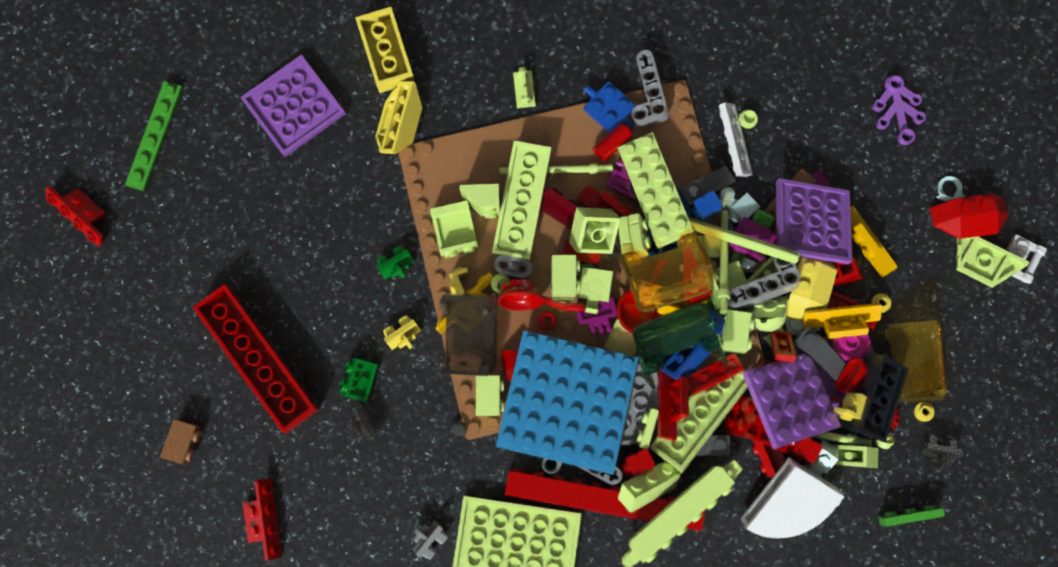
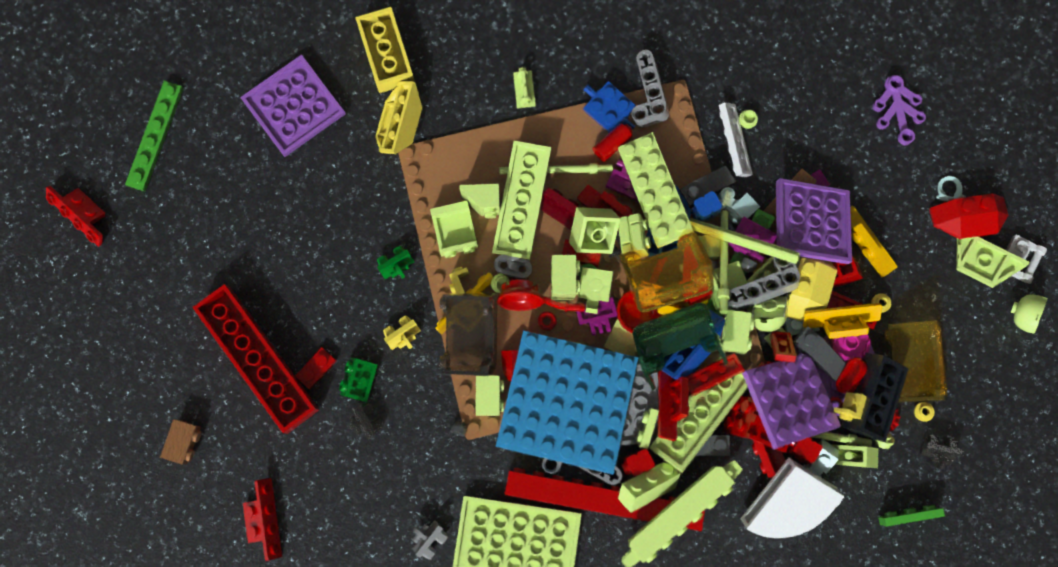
none -> red plate [295,347,337,390]
none -> yellowish green cylinder [1011,294,1047,334]

